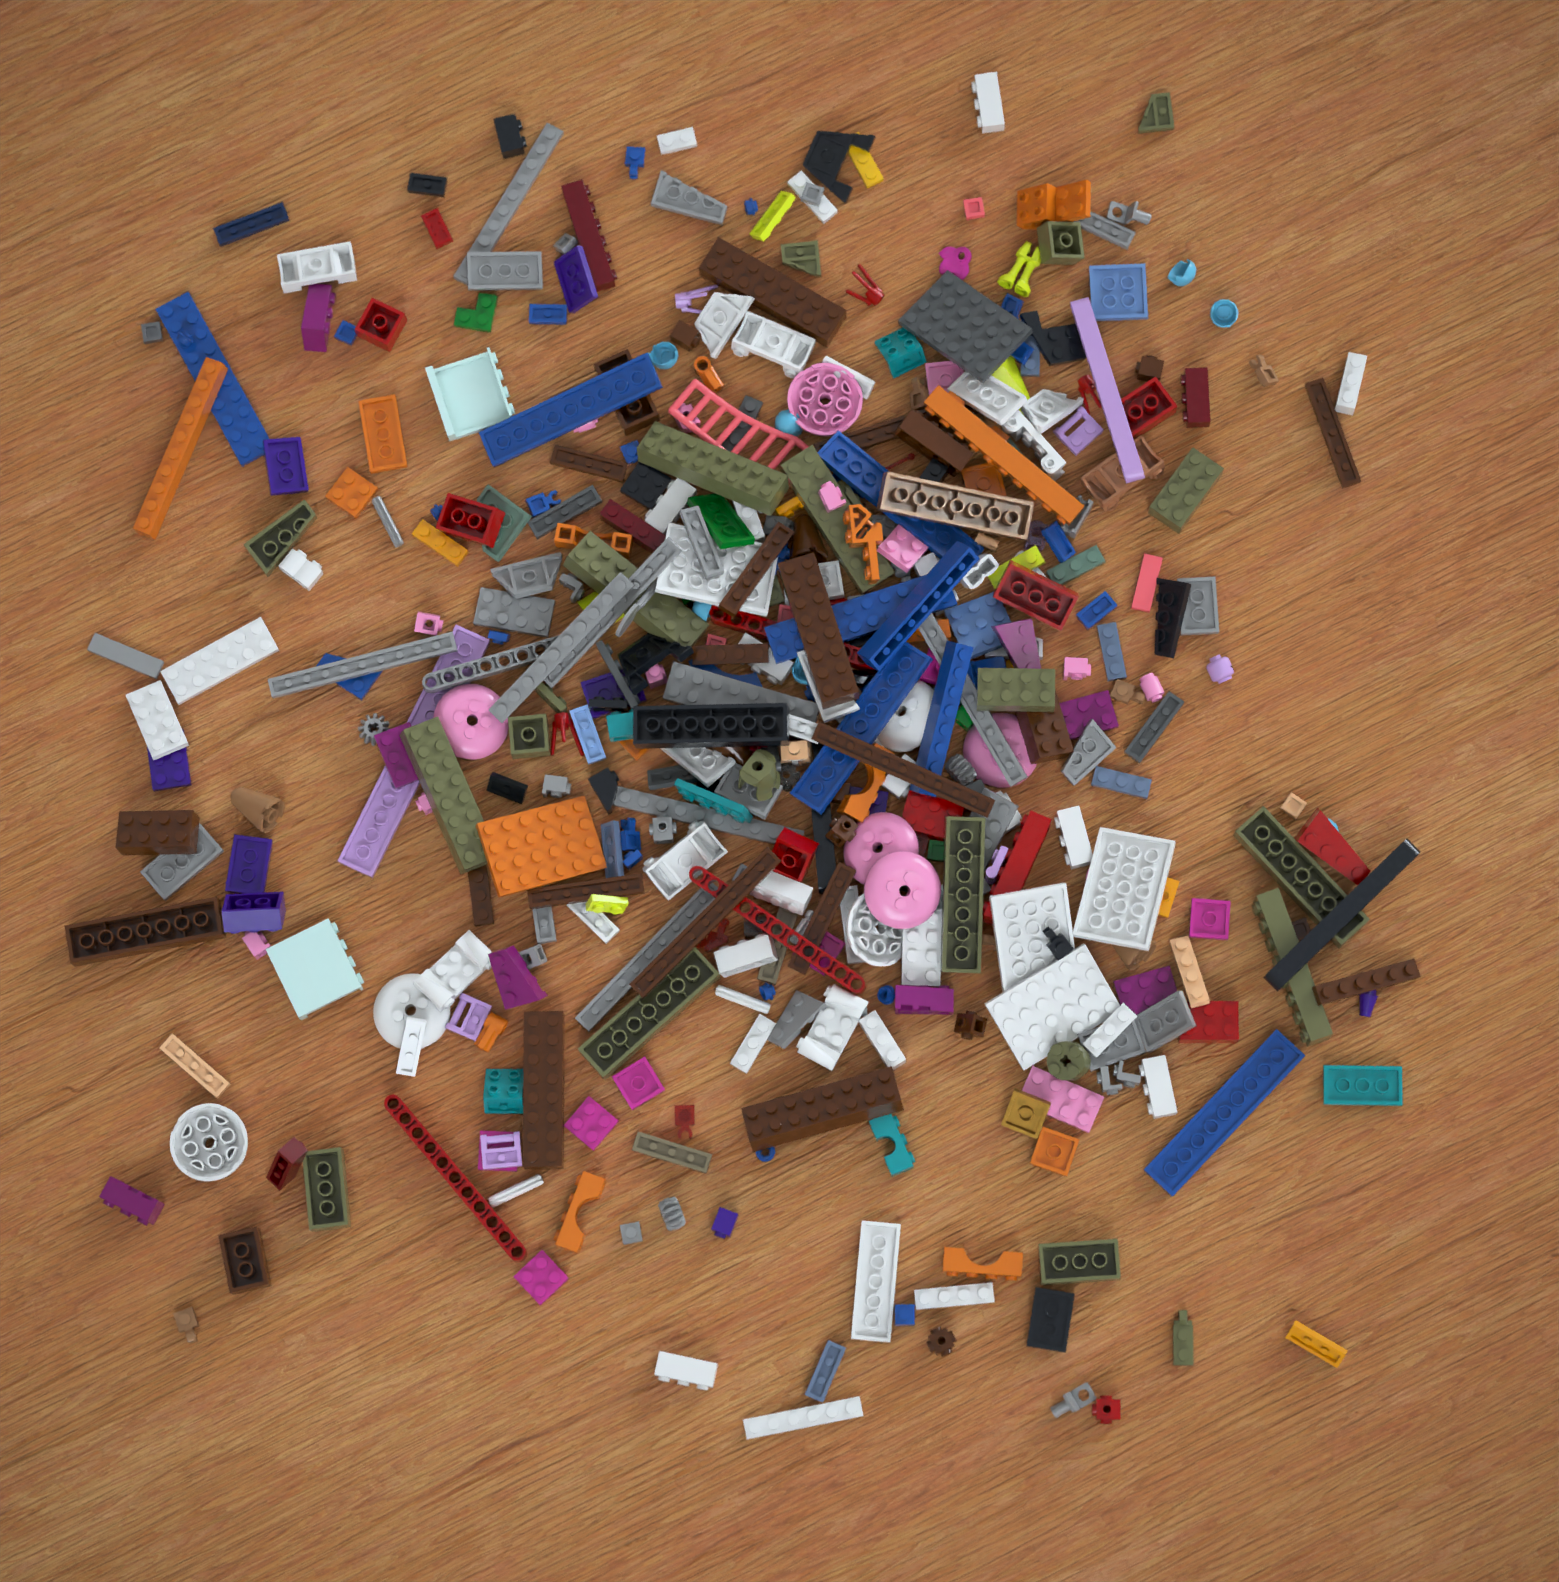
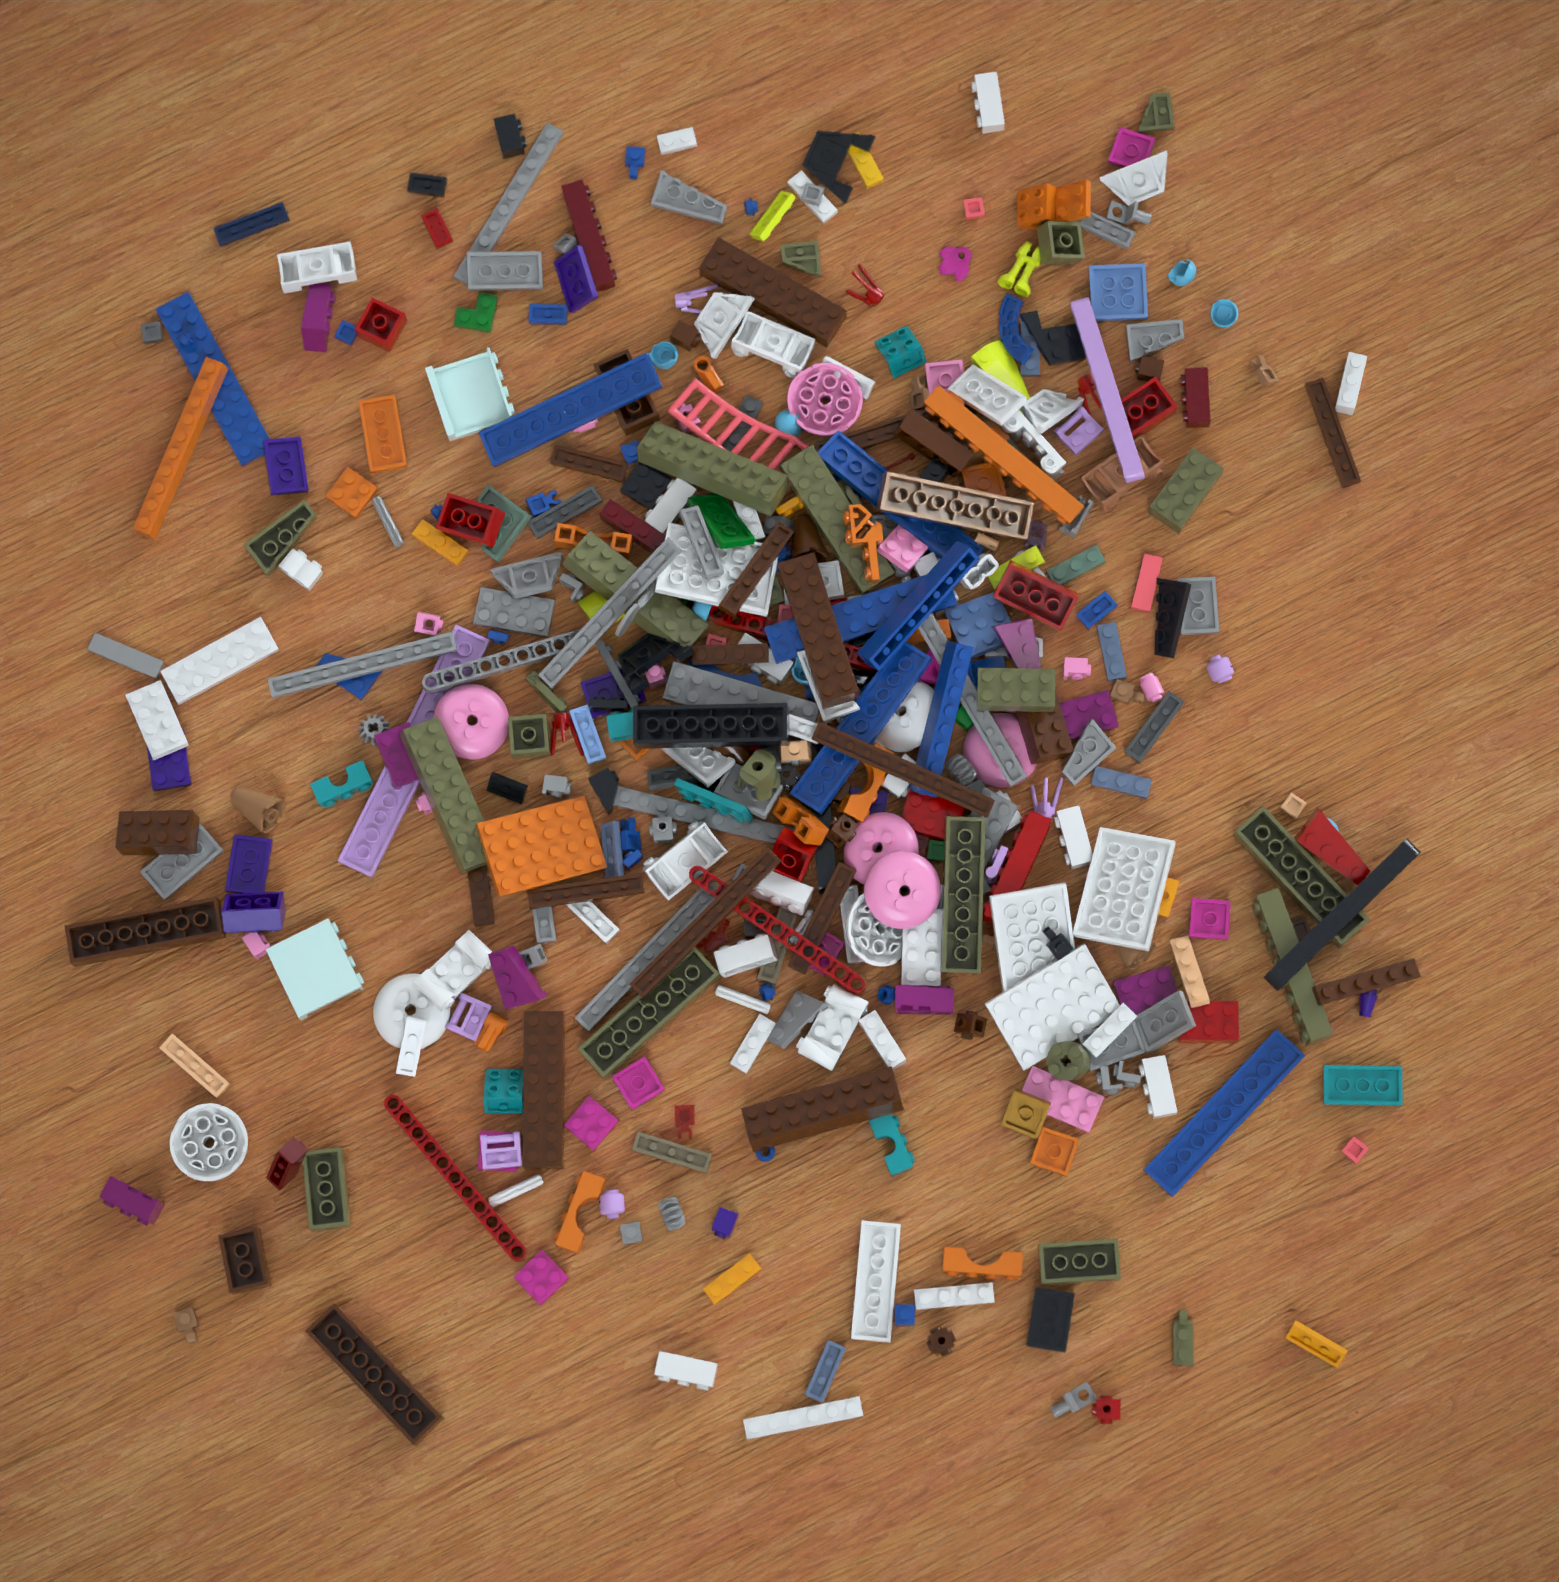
light grey plate [489,572,635,723] -> none
neon yellow plate [585,894,629,914] -> none
bright pink brick [818,481,846,513] -> none
dark grey plate [898,270,1033,383] -> none
blue tile [1041,521,1076,563] -> none
none -> reddish brown brick [305,1303,444,1446]
none -> teal arch [310,760,374,808]
none -> lavender head [599,1190,625,1219]
none -> light orange plate [703,1253,762,1305]
none -> orange arch [772,797,829,845]
none -> lavender plant [1030,777,1063,819]
none -> white wing [1099,150,1168,206]
none -> dark pink plate [1108,127,1155,168]
none -> light grey wing [1126,319,1184,362]
none -> coral plate [1341,1136,1369,1164]

